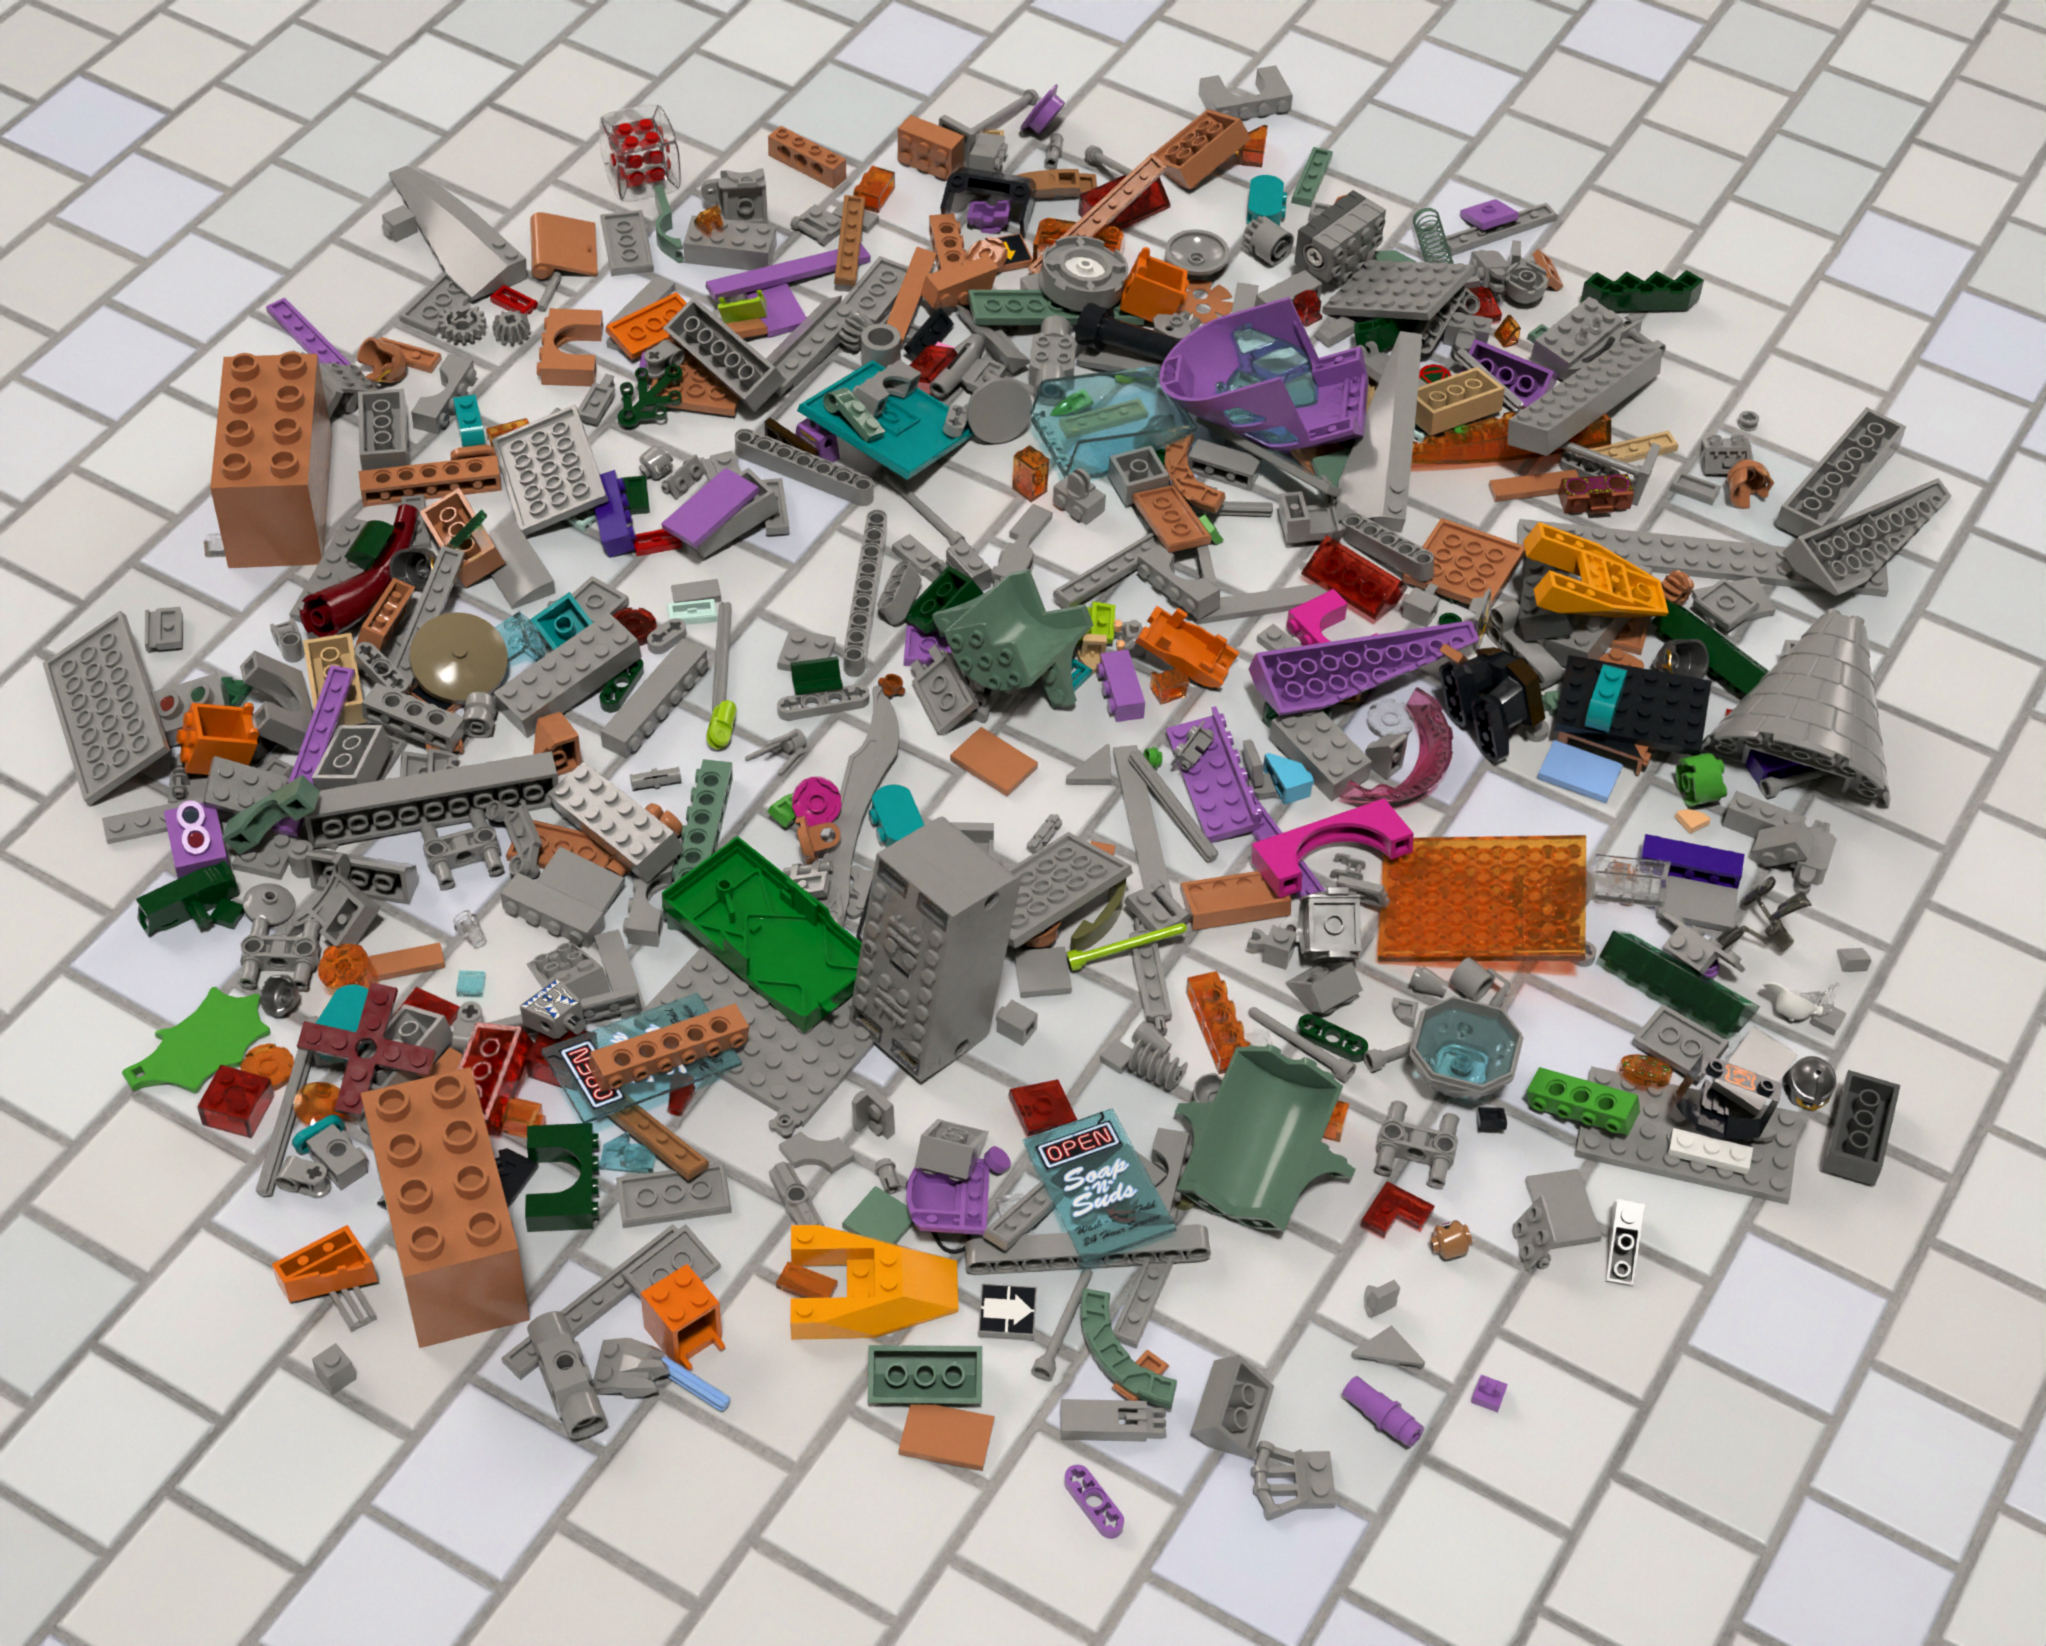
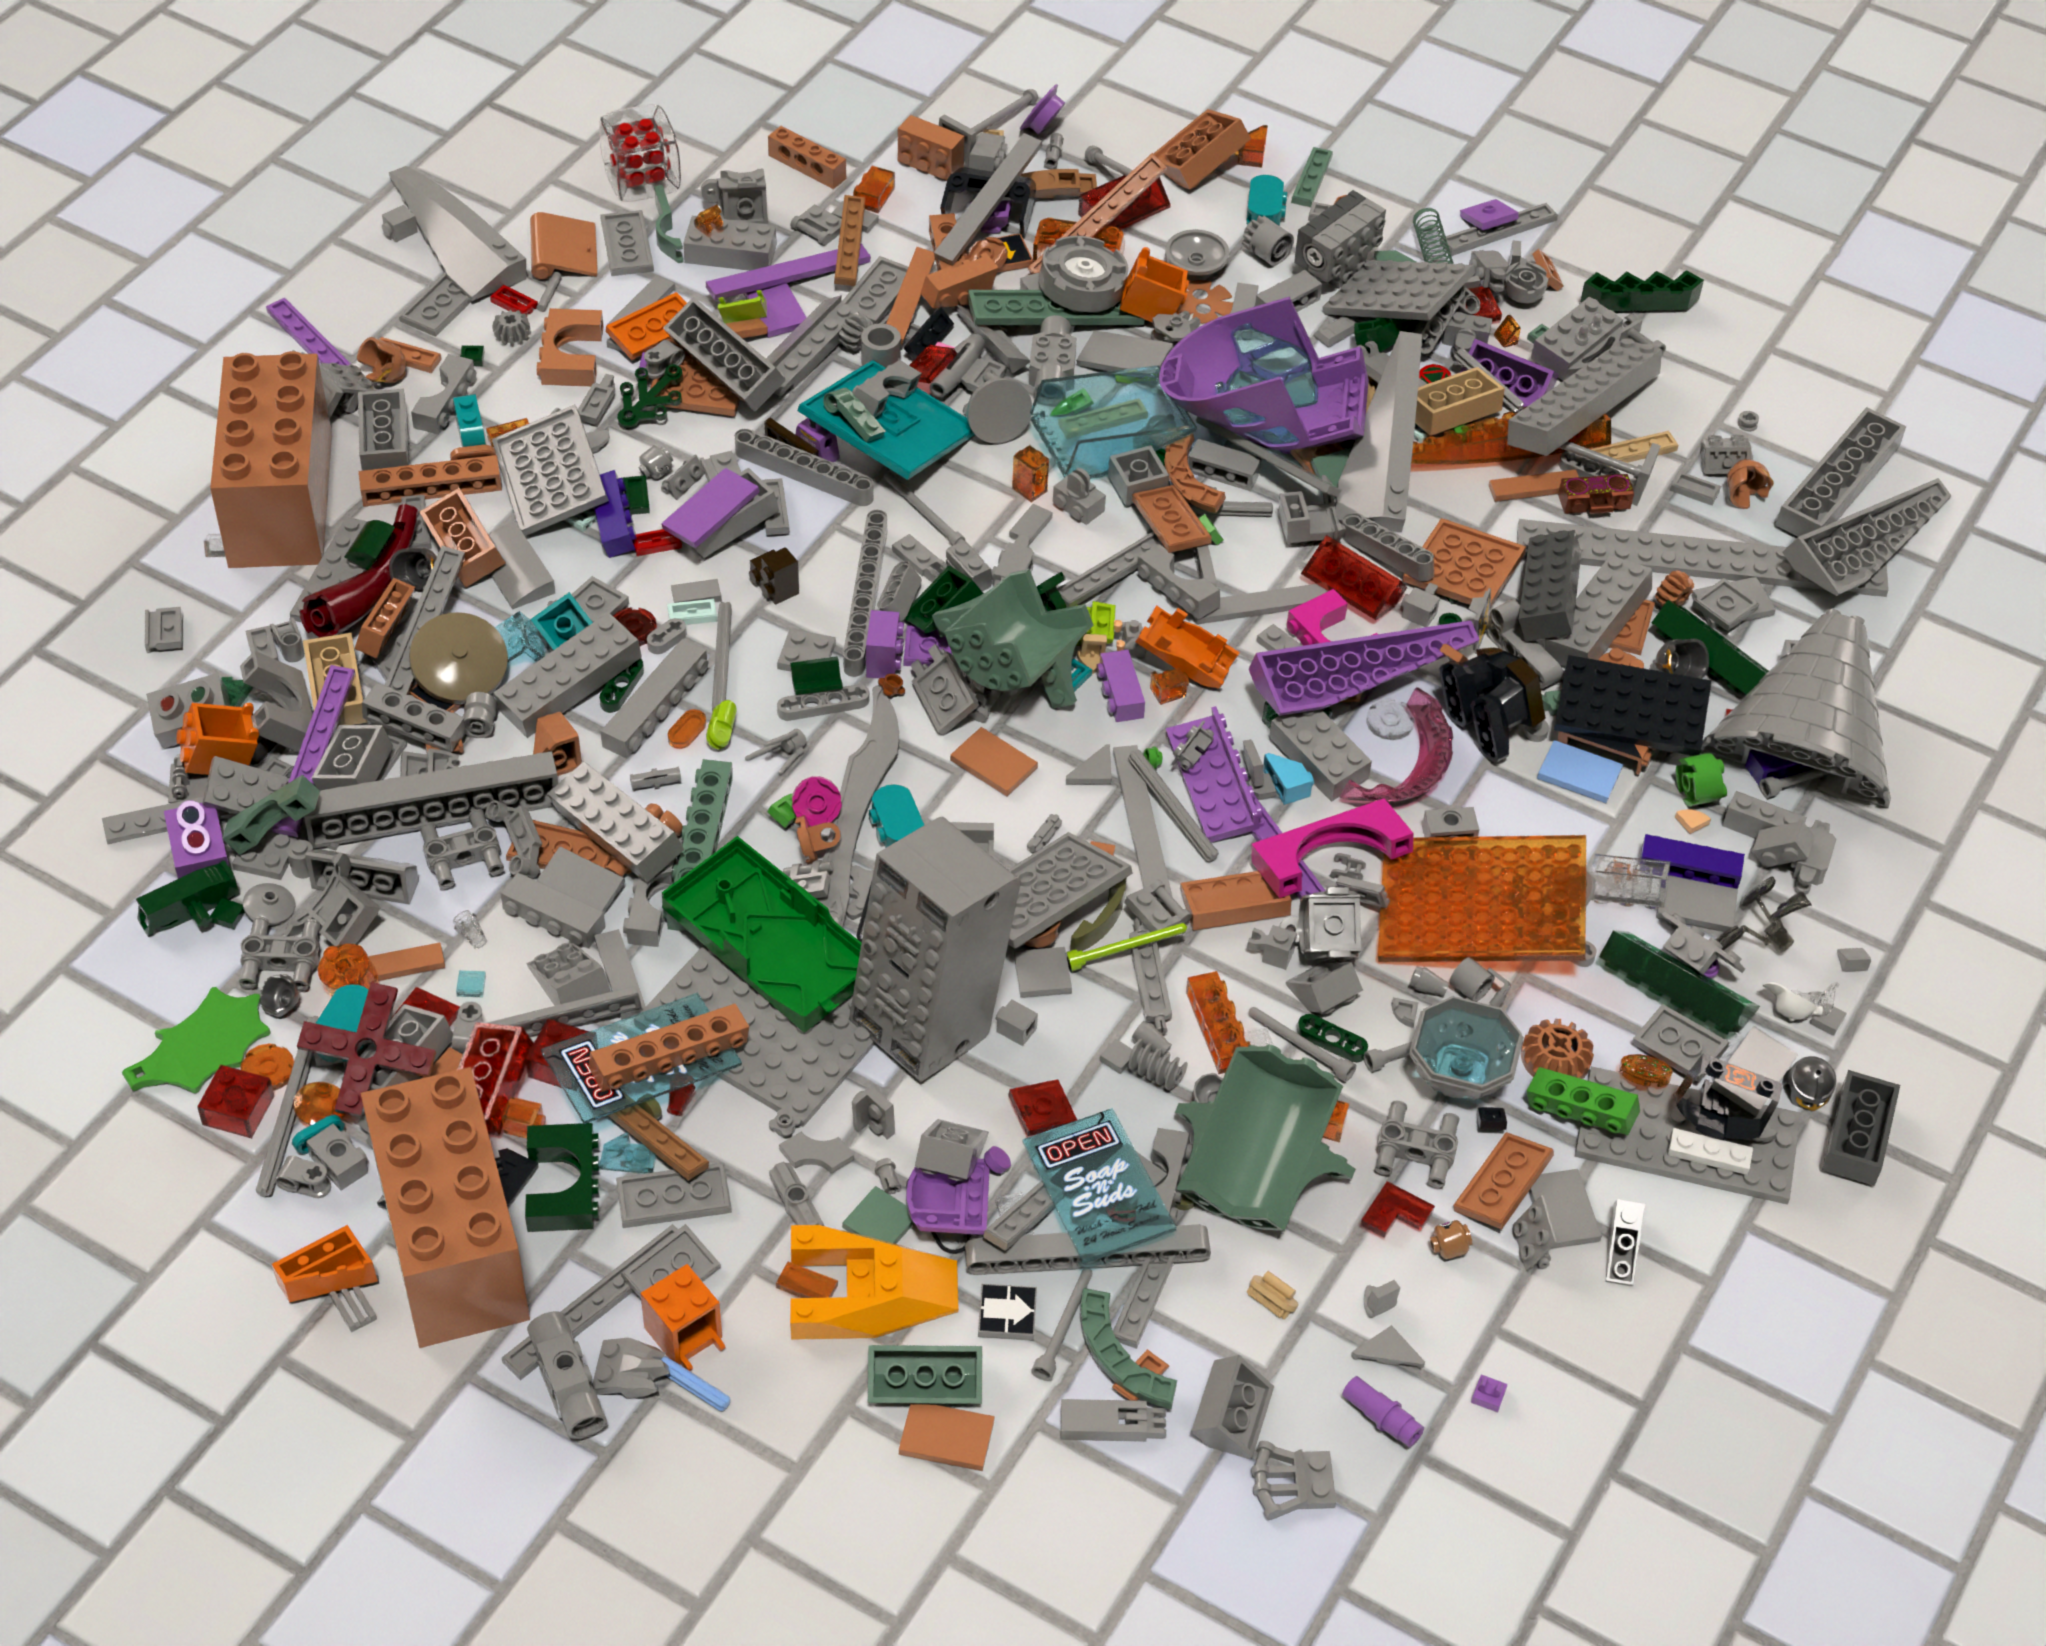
light grey plate [43,611,170,805] -> none
light grey brick [312,1343,356,1395] -> none
light grey beam [354,642,408,694] -> none
light grey gear [438,302,486,343] -> none
clear green tile [446,509,487,549] -> none
light grey torso [520,978,585,1039] -> none
light grey beam [943,405,967,437] -> none
medium lavender beam [1064,1465,1124,1539] -> none
black piece [1075,302,1180,362] -> none
light grey arch [1198,65,1293,120] -> none
clear red brick [1293,289,1323,327] -> none
light grey slope [1365,733,1408,780] -> none
light orange wedge [1523,522,1669,618] -> none
teal brick [1585,664,1628,733] -> none
none -> light grey hinge [245,626,278,660]
none -> dark green tile [460,345,485,366]
none -> light grey tile [586,430,610,453]
none -> olive tile [637,1095,662,1120]
none -> clear orange tile [668,709,706,749]
none -> dark brown brick [749,547,799,605]
none -> medium lavender brick [866,610,904,678]
none -> light grey tile [934,133,1043,266]
none -> dark green tile [1037,571,1067,611]
none -> tan piece [1247,1271,1299,1319]
none -> light grey brick [1422,807,1480,849]
none -> nougat tile [1453,1132,1554,1229]
none -> nougat gear [1521,1018,1594,1079]

